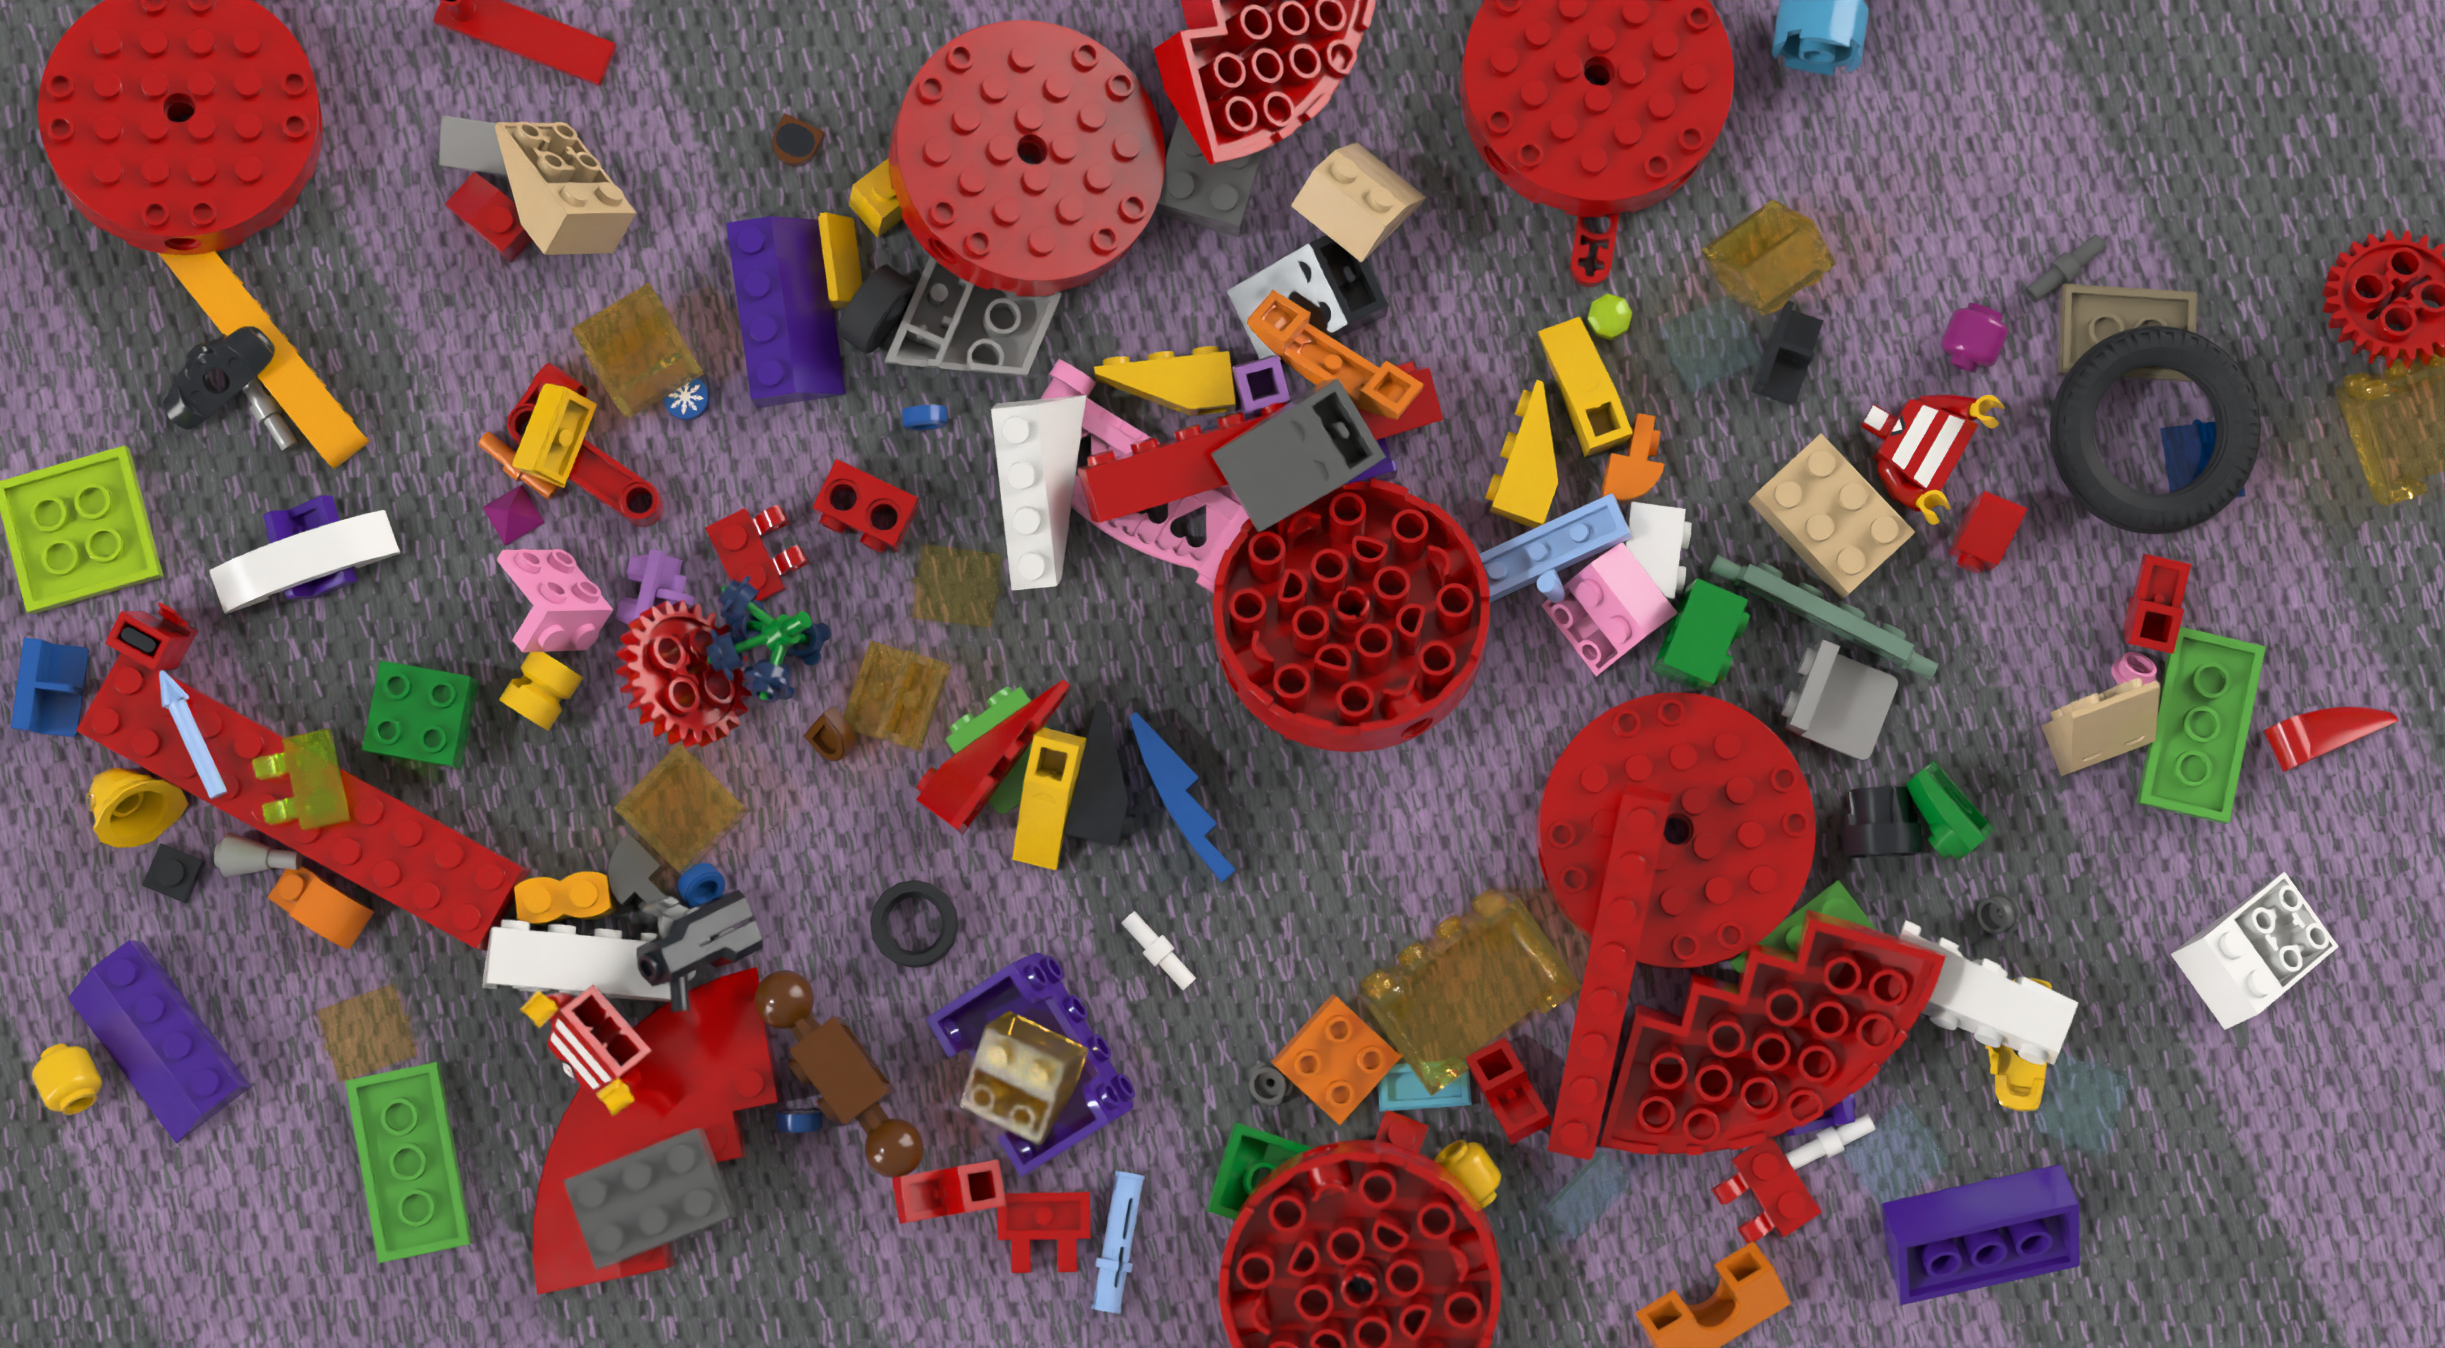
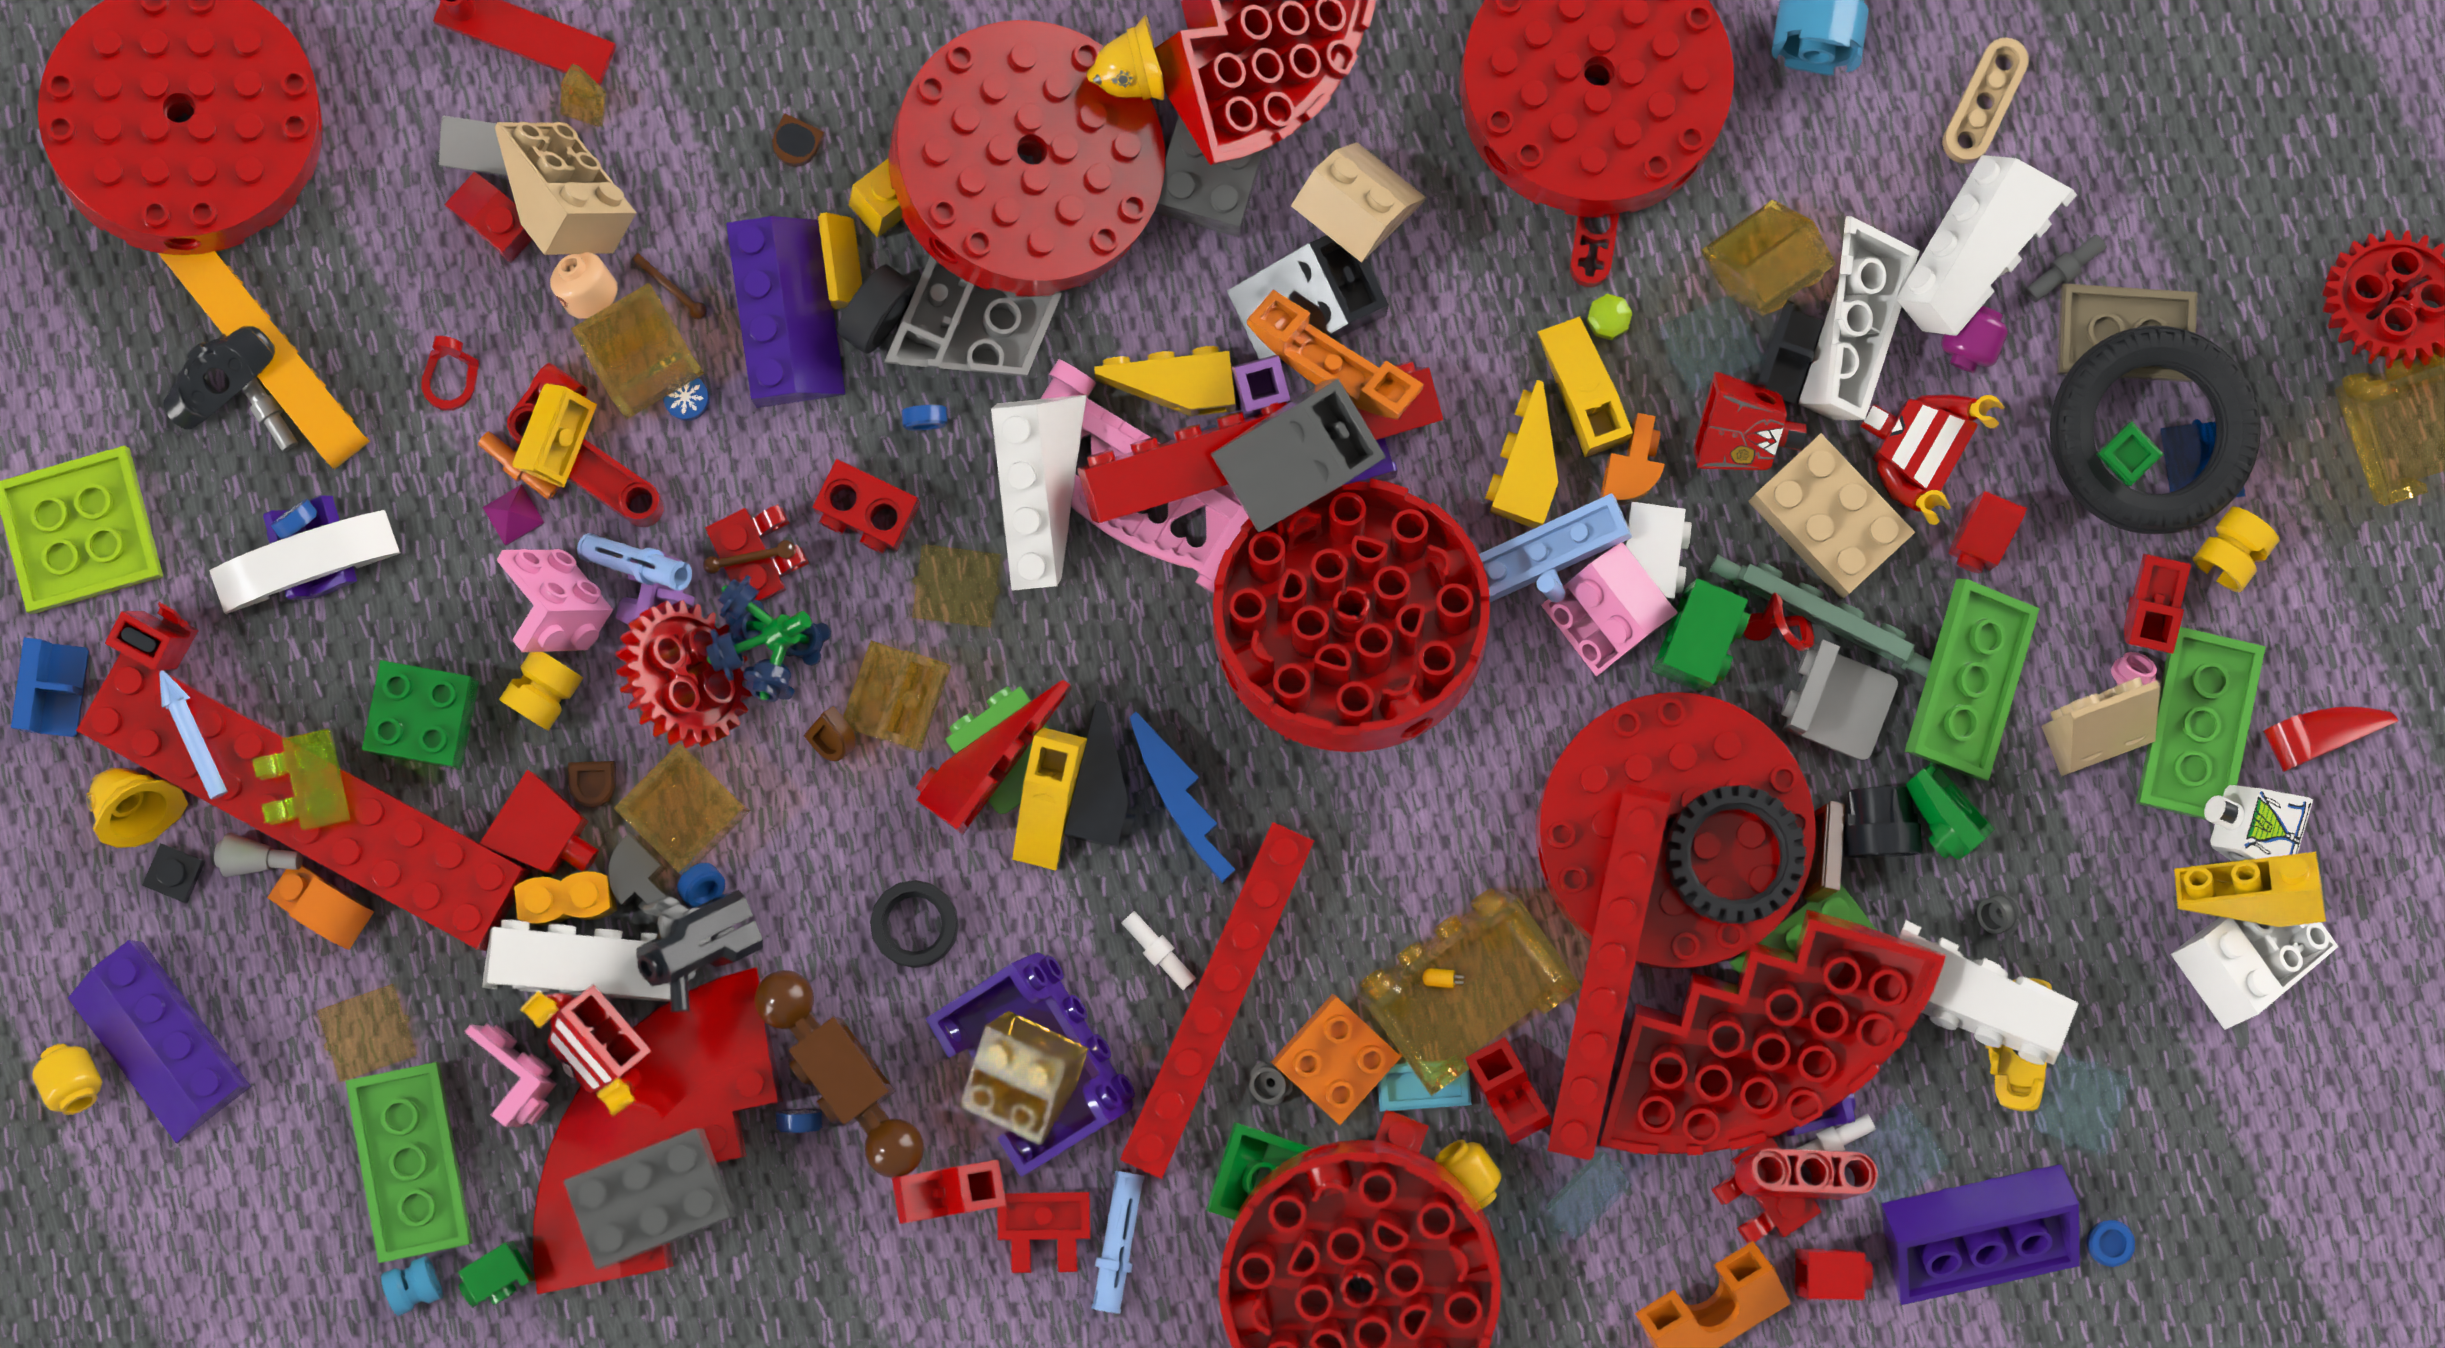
none -> blue tile [270,499,317,539]
none -> dark azure wheel [381,1256,443,1316]
none -> red piece [421,336,479,410]
none -> green brick [458,1241,536,1308]
none -> bright pink bracket [465,1023,557,1127]
none -> red torso [480,770,599,875]
none -> light nougat head [550,252,618,319]
none -> clear yellow slope [560,64,606,127]
none -> reddish brown tile [568,761,616,808]
none -> light blue pin [577,533,692,591]
none -> reddish brown hinge [631,252,707,319]
none -> reddish brown hinge [703,540,796,574]
none -> yellow piece [1087,15,1164,100]
none -> red brick [1119,822,1314,1179]
none -> yellow piece [1423,968,1464,988]
none -> black tyre [1665,785,1806,924]
none -> red torso [1693,372,1807,470]
none -> red beam [1735,1148,1878,1200]
none -> red piece [1743,592,1814,651]
none -> red brick [1795,1248,1873,1300]
none -> white wedge [1798,216,1919,420]
none -> reddish brown tile [1803,801,1845,903]
none -> white wedge [1896,155,2077,336]
none -> bright green plate [1905,579,2040,781]
none -> tan plate [1943,38,2029,164]
none -> blue tile [2087,1220,2135,1267]
none -> green tile [2096,421,2163,487]
none -> yellow slope [2174,852,2326,927]
none -> yellow wheel [2193,506,2280,592]
none -> white torso [2204,785,2313,862]

